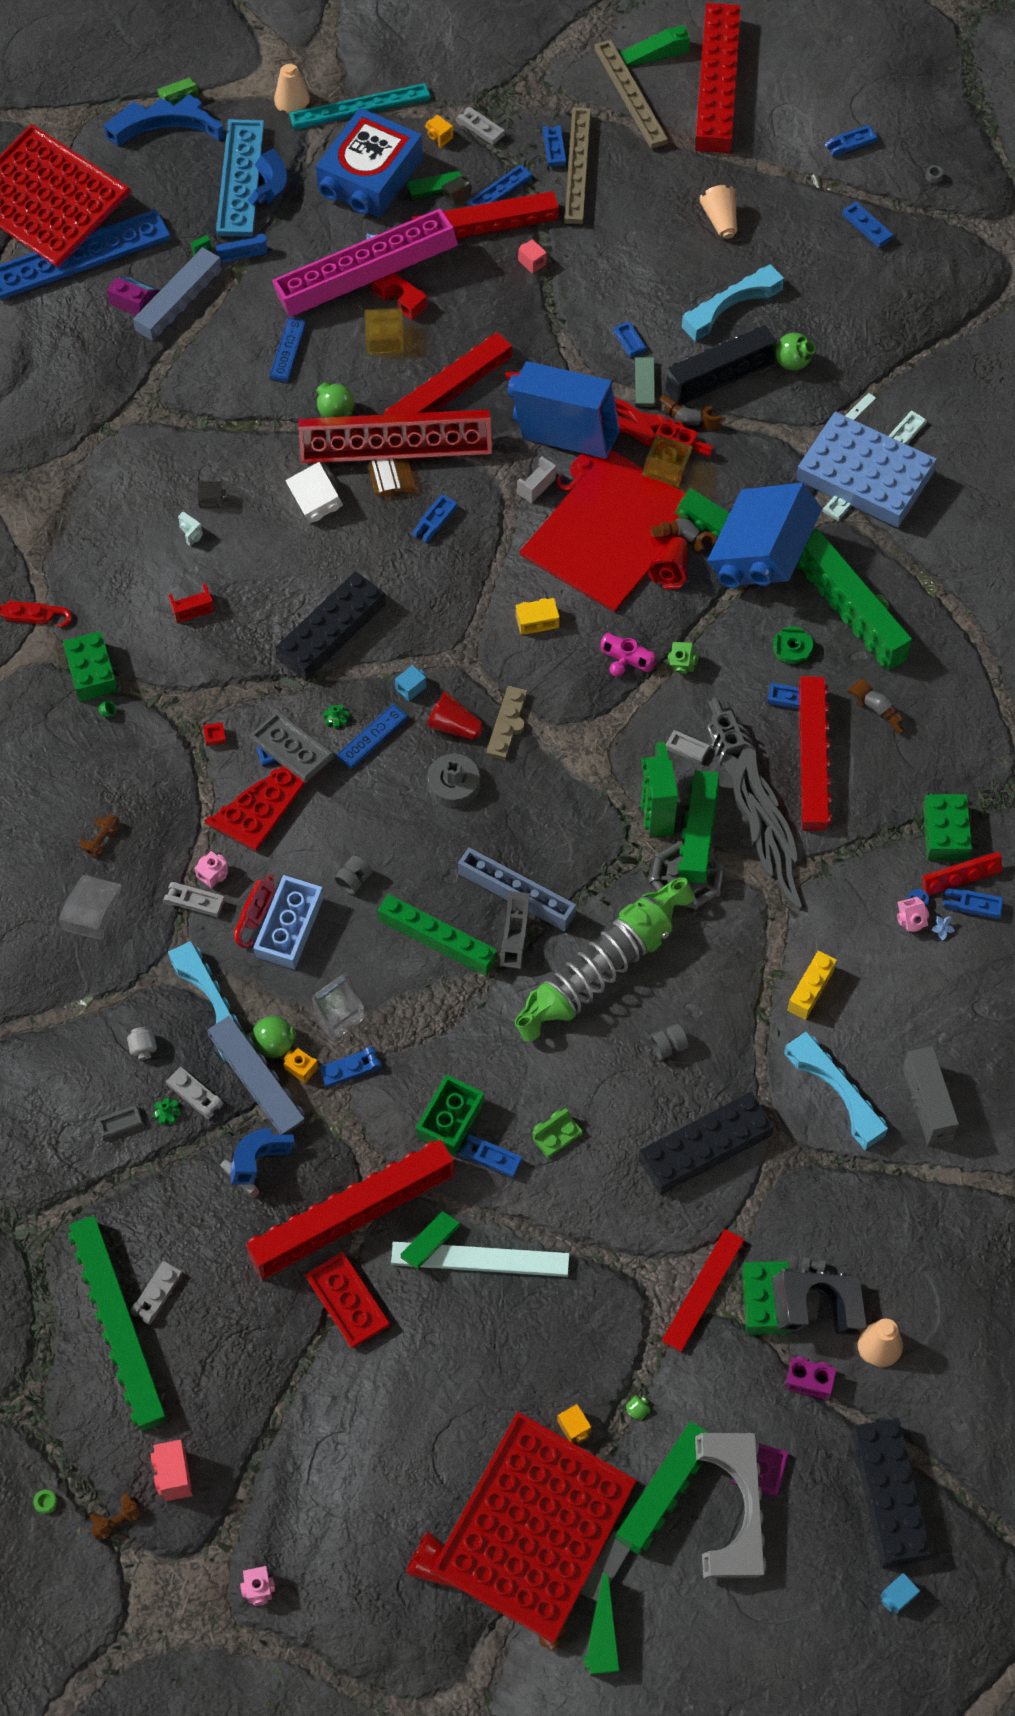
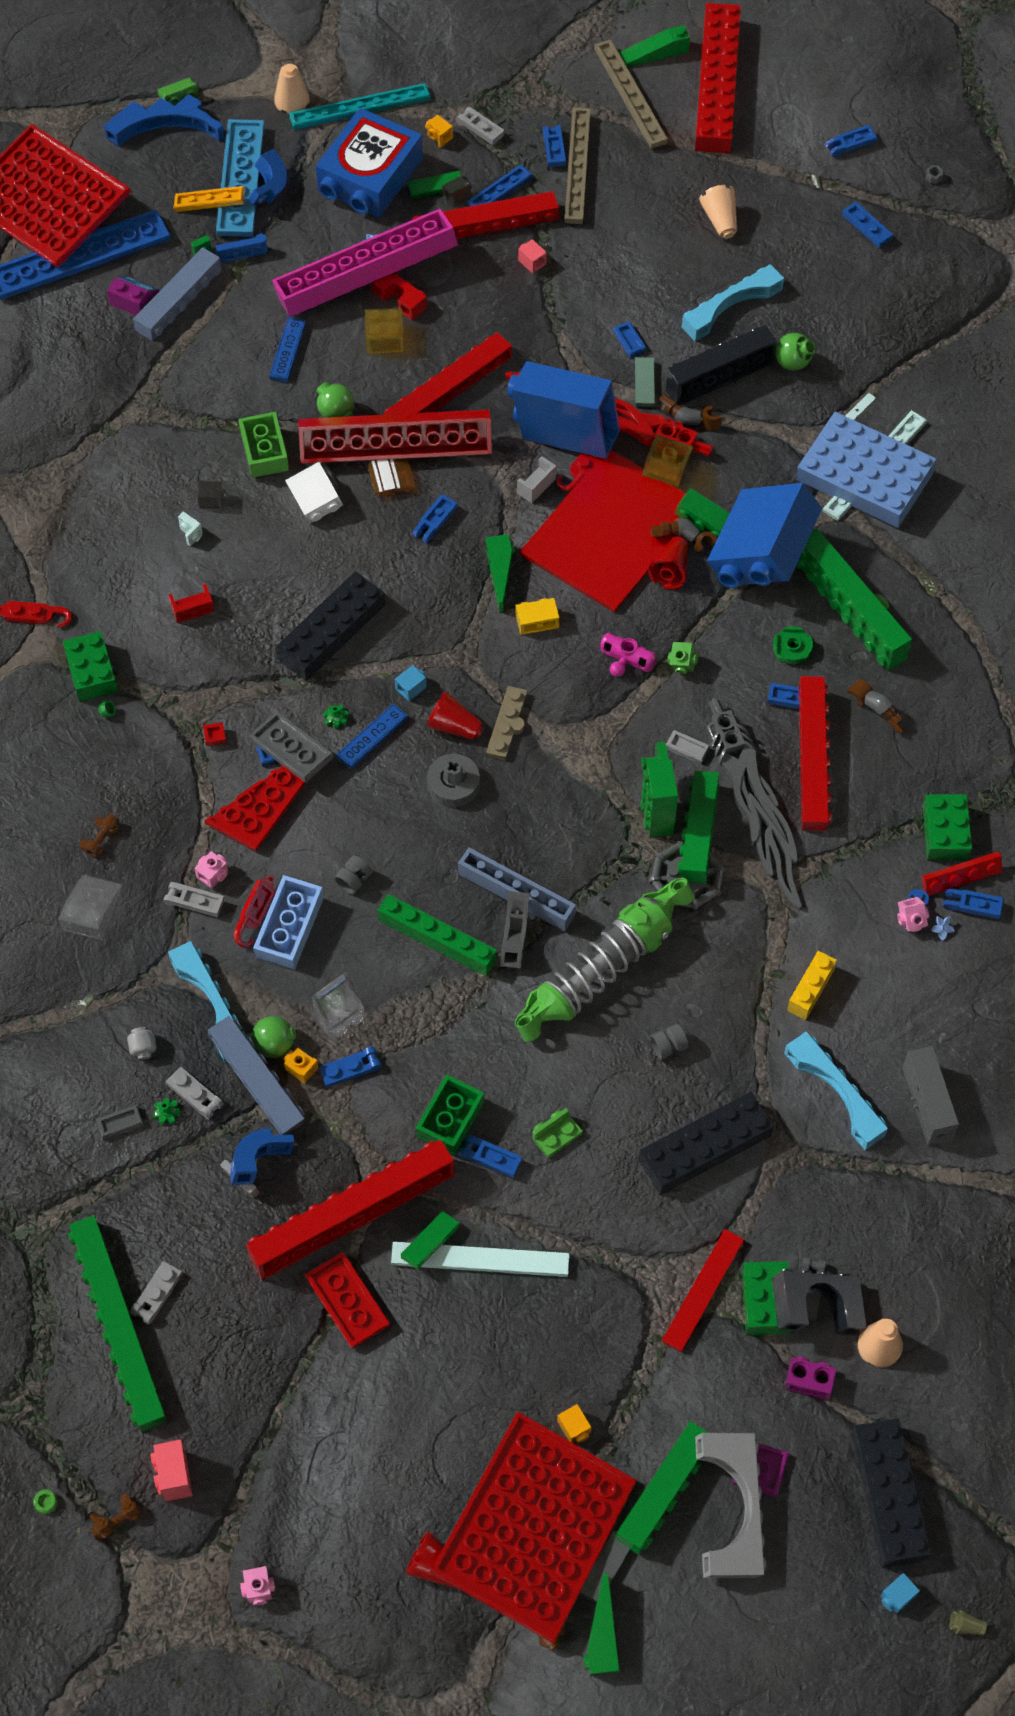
bright green piece [626,1396,651,1421] -> none
none -> light orange tile [173,186,246,212]
none -> bright green brick [238,412,289,478]
none -> green slope [485,534,515,613]
none -> olive cone [950,1610,987,1636]

